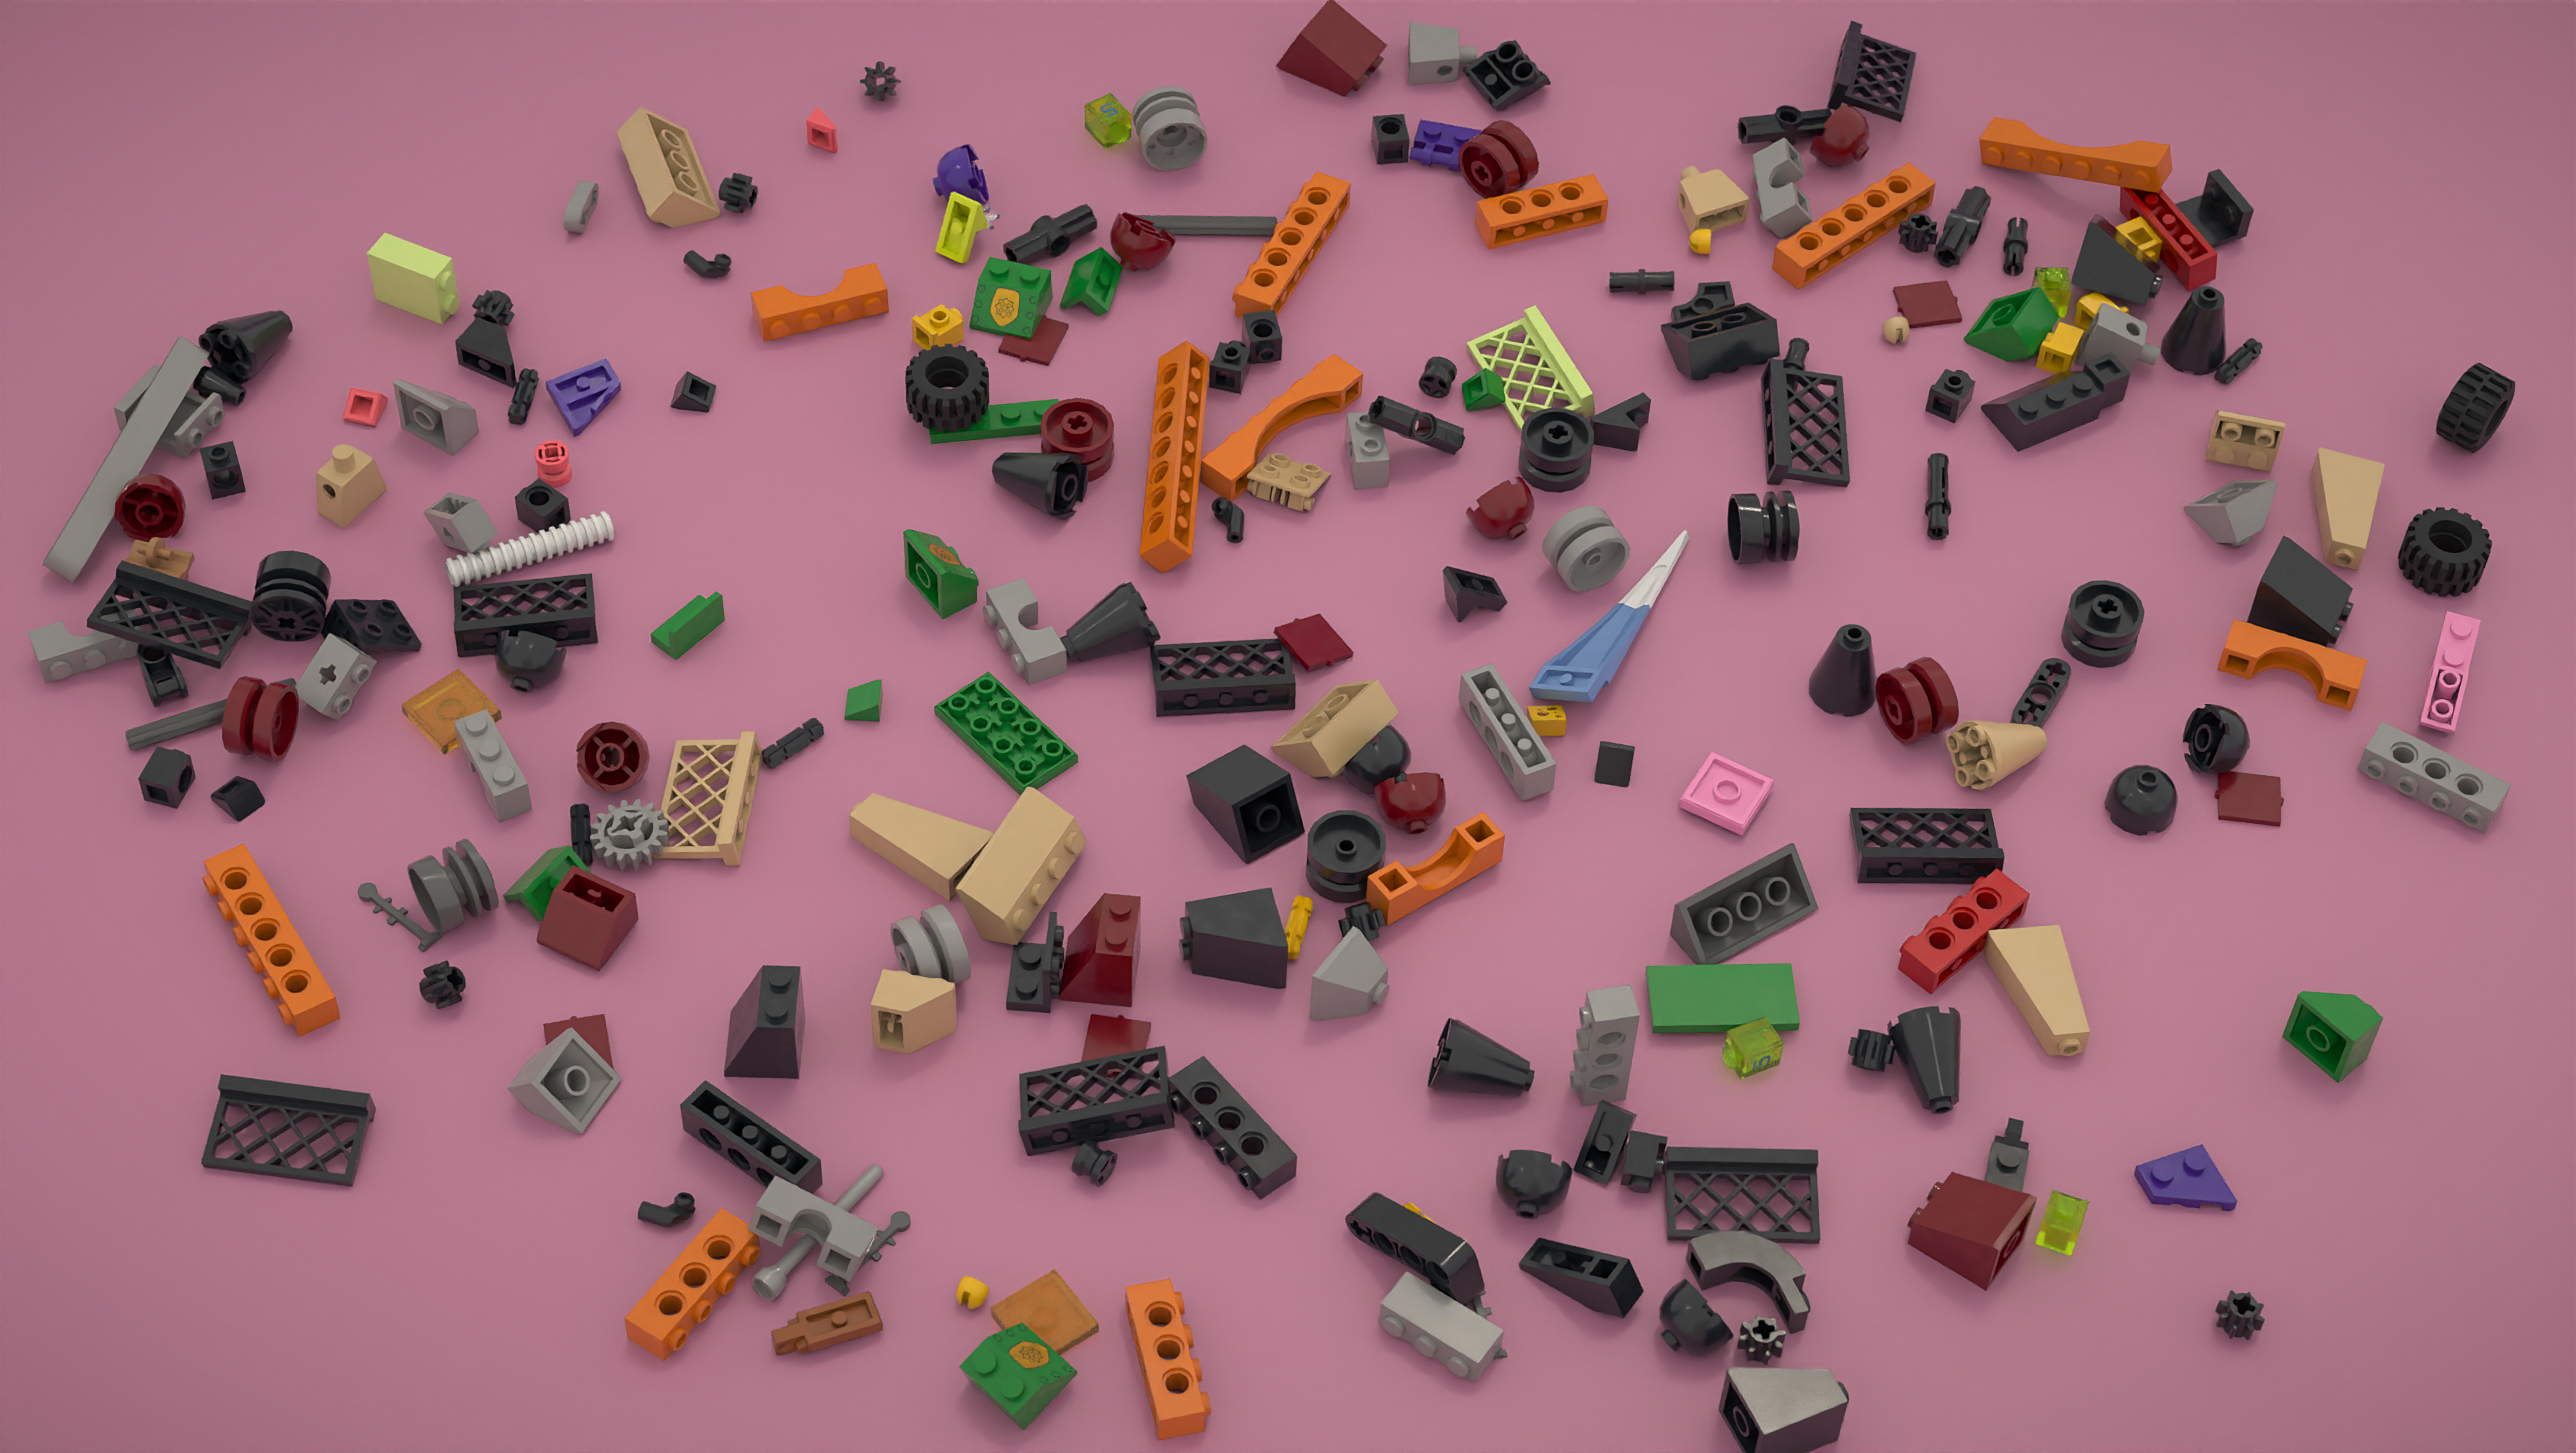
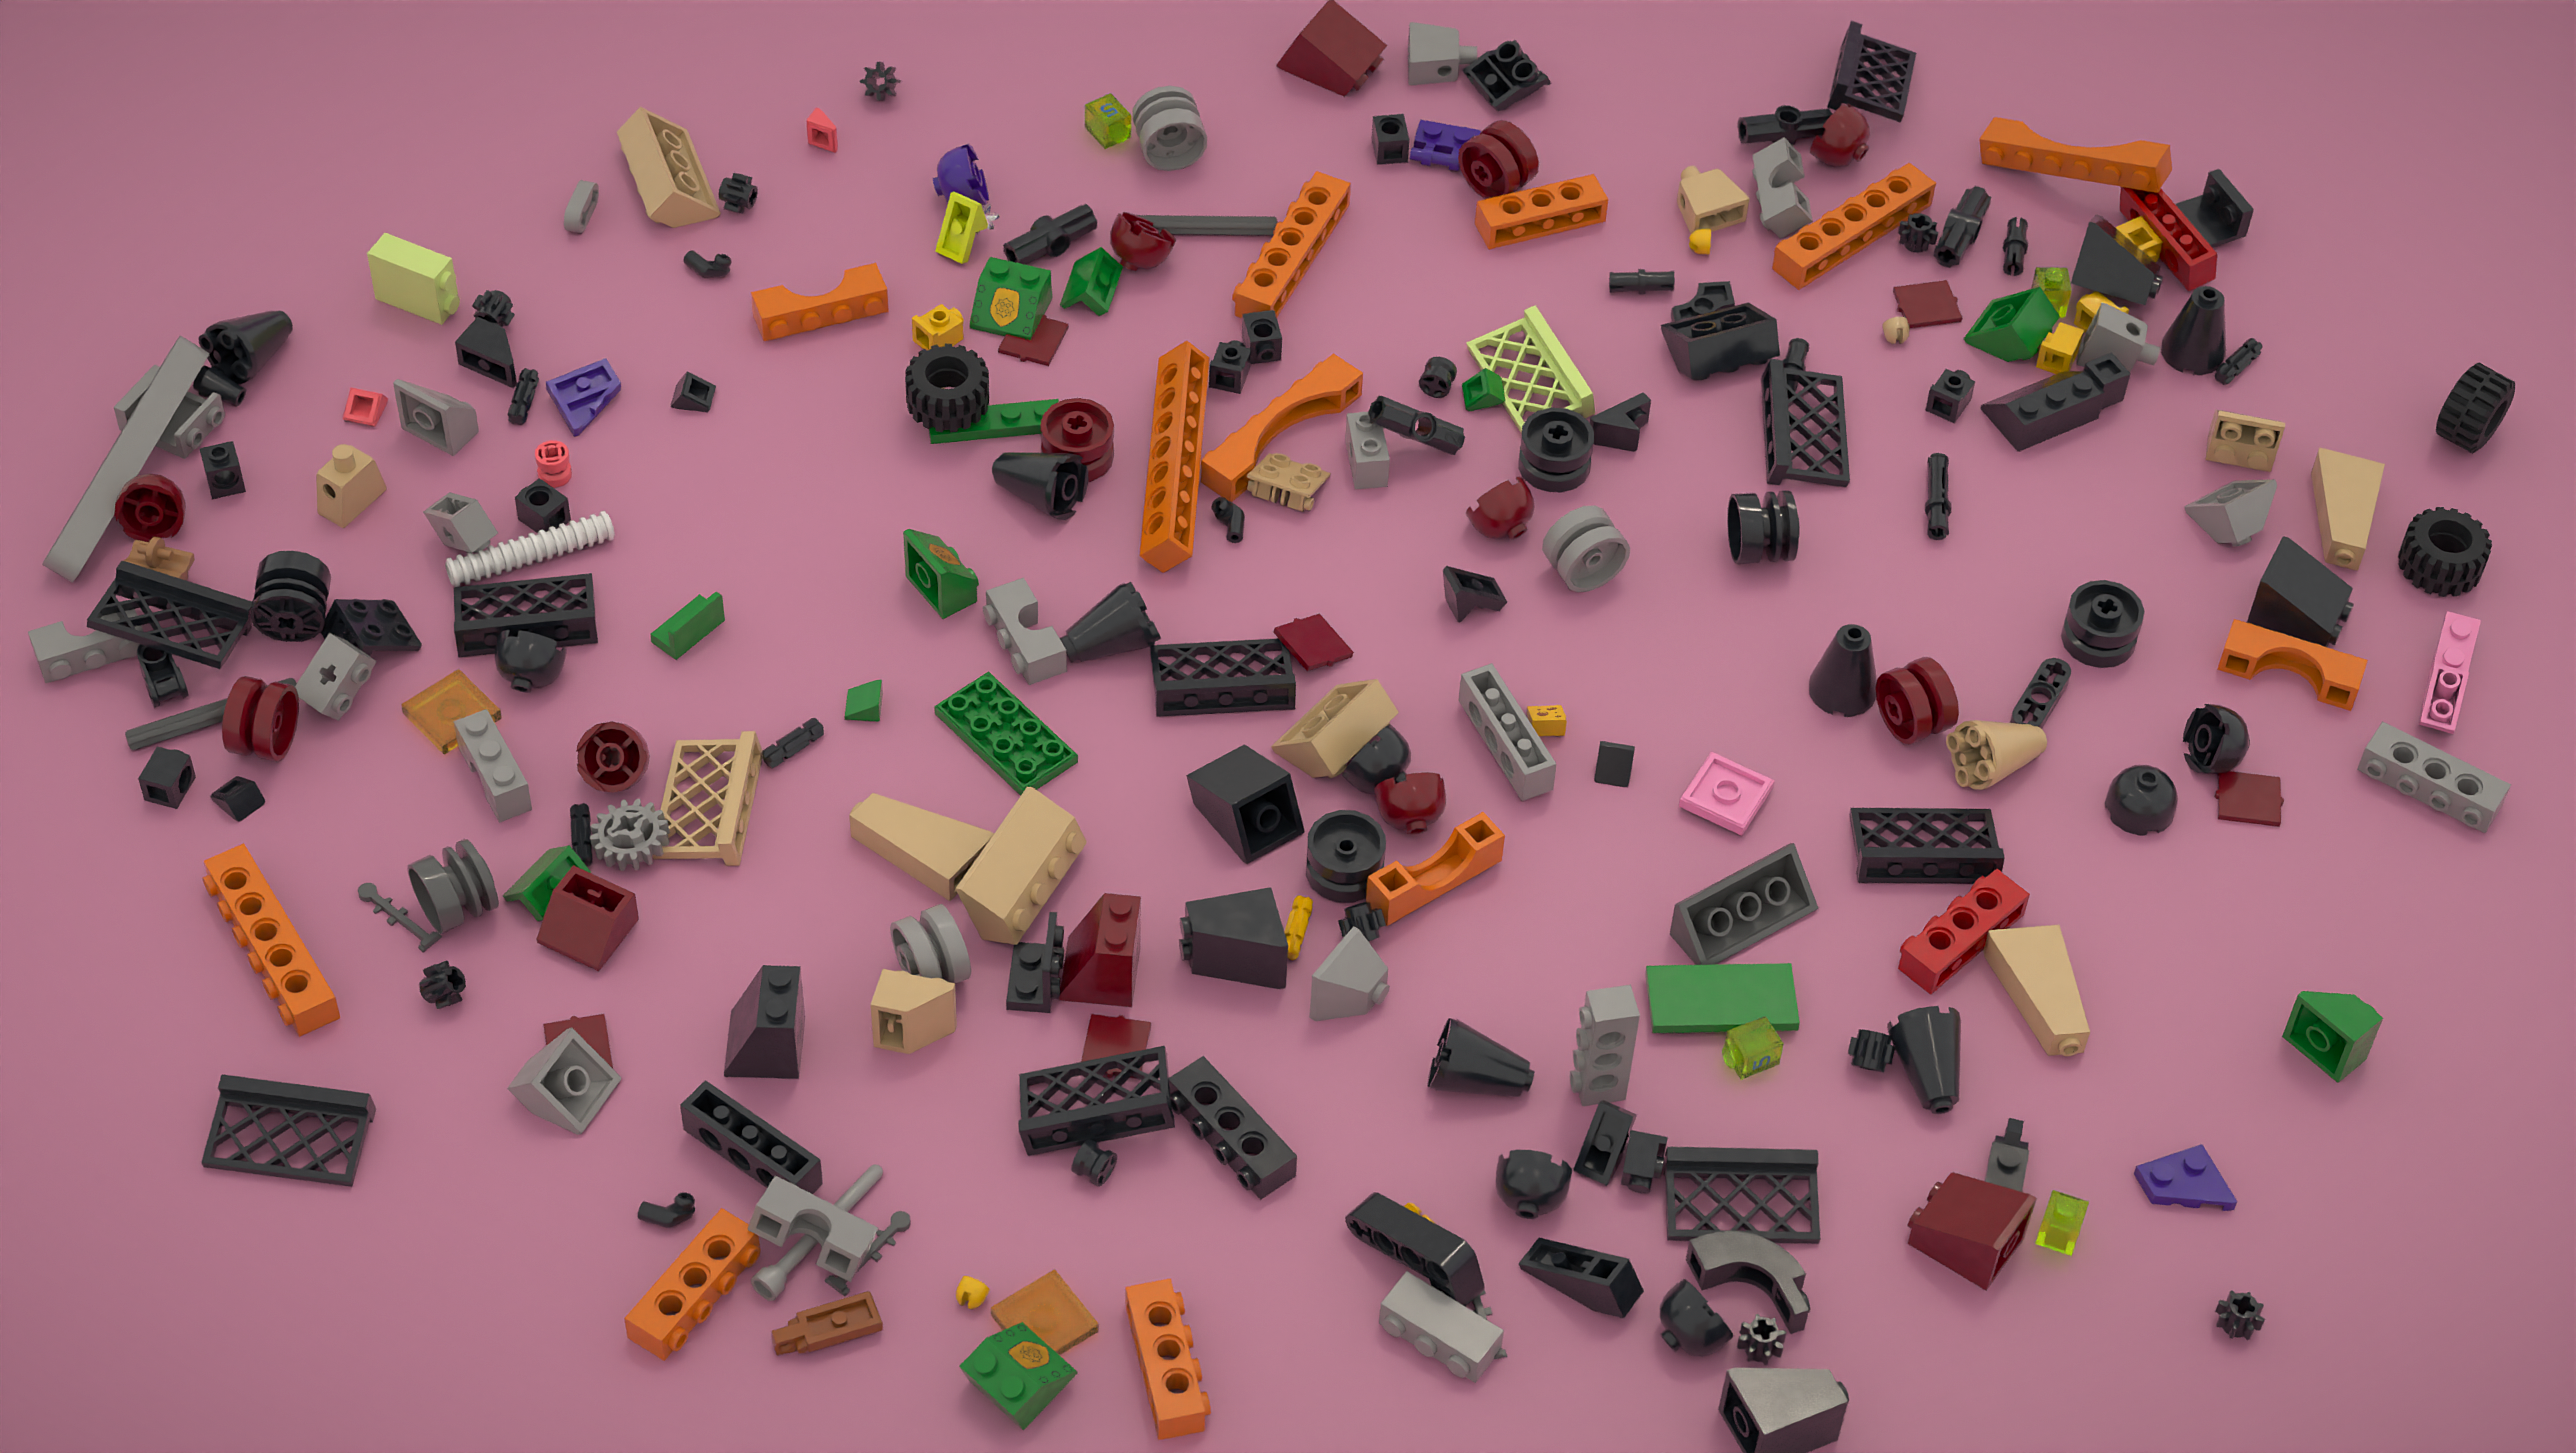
medium blue plate [1529,530,1689,703] -> none

